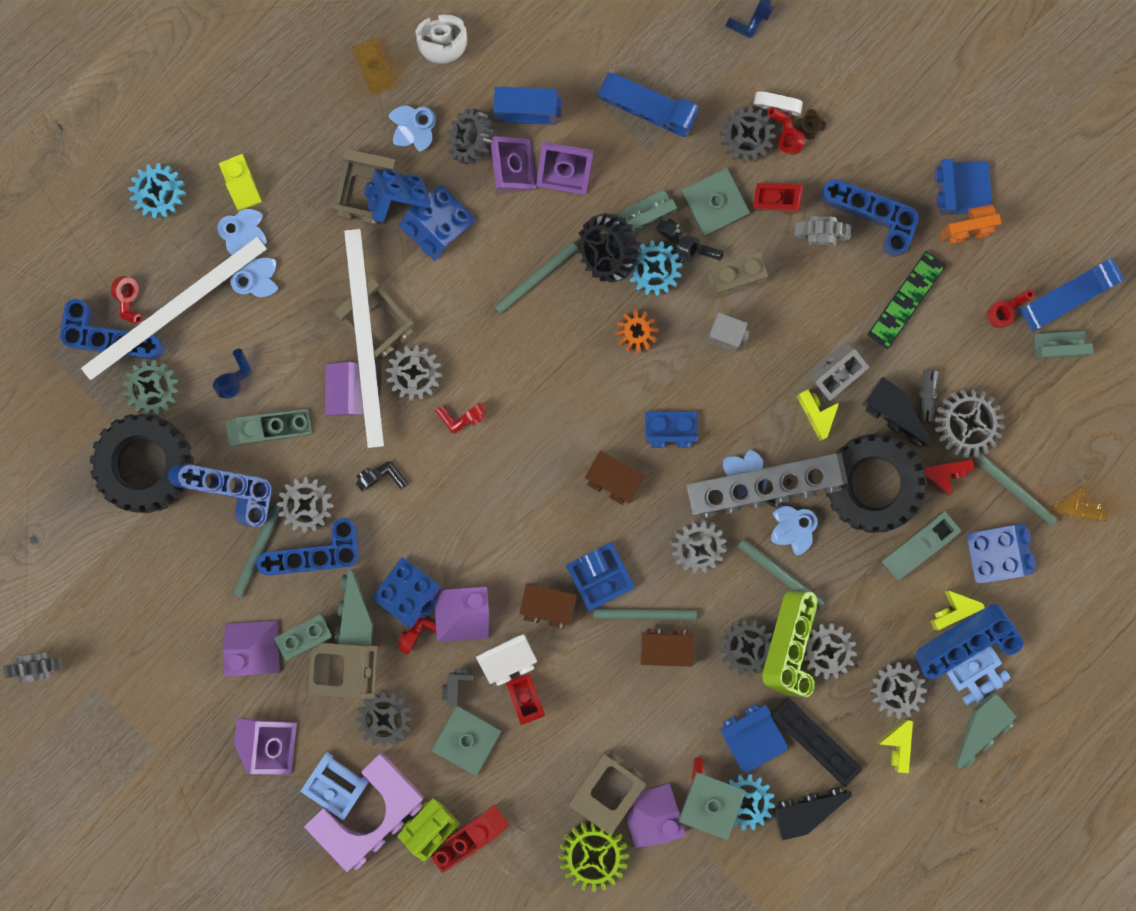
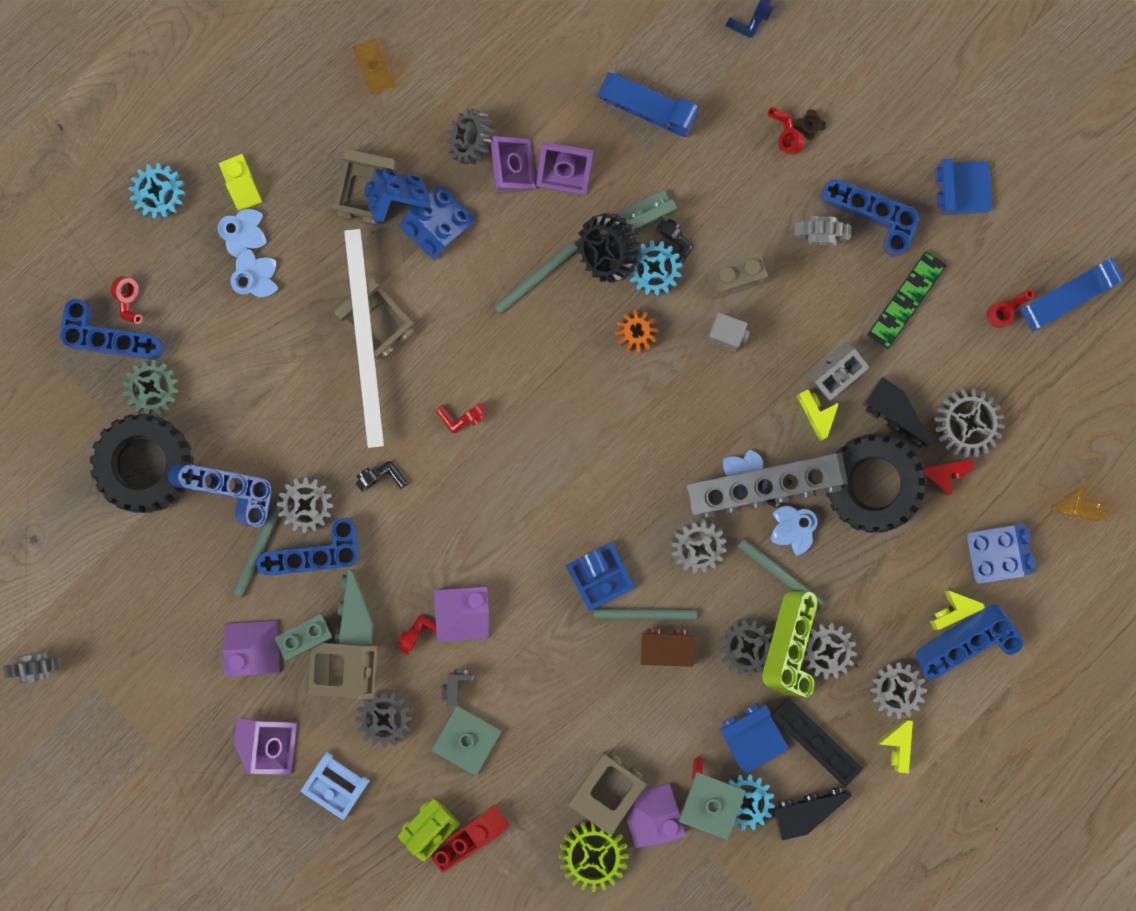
white sticker [81,237,267,381] -> none
clear blue plate [213,348,252,398] -> none
sand green slope [225,409,312,447] -> none
lavender arch [304,752,424,872] -> none
medium lavender slope [325,362,377,416] -> none
blue plate [372,557,442,628] -> none
light grey gear [386,345,442,401] -> none
light blue plate [388,105,436,152] -> none
white cylinder [415,15,467,64] -> none
white slope [476,633,537,686] -> none
blue window [494,87,562,125] -> none
red slope [506,673,545,725] -> none
reddish brown brick [519,583,577,629] -> none
reddish brown brick [585,451,645,505] -> none
blue bracket [645,412,698,448] -> none
black plate [676,235,724,262] -> none
sand green plate [681,168,750,237] -> none
dark grey gear [720,106,776,163] -> none
white beam [753,92,803,116] -> none
red slope [753,183,803,215] -> none
sand green slope [881,511,961,581] -> none
dark grey pin [918,370,940,423] -> none
orange plate [940,204,1002,244] -> none
light blue plate [946,646,1011,706] -> none
sand green slope [953,692,1017,769] -> none
sand green bar [973,453,1059,526] -> none
sand green bracket [1034,331,1094,360] -> none

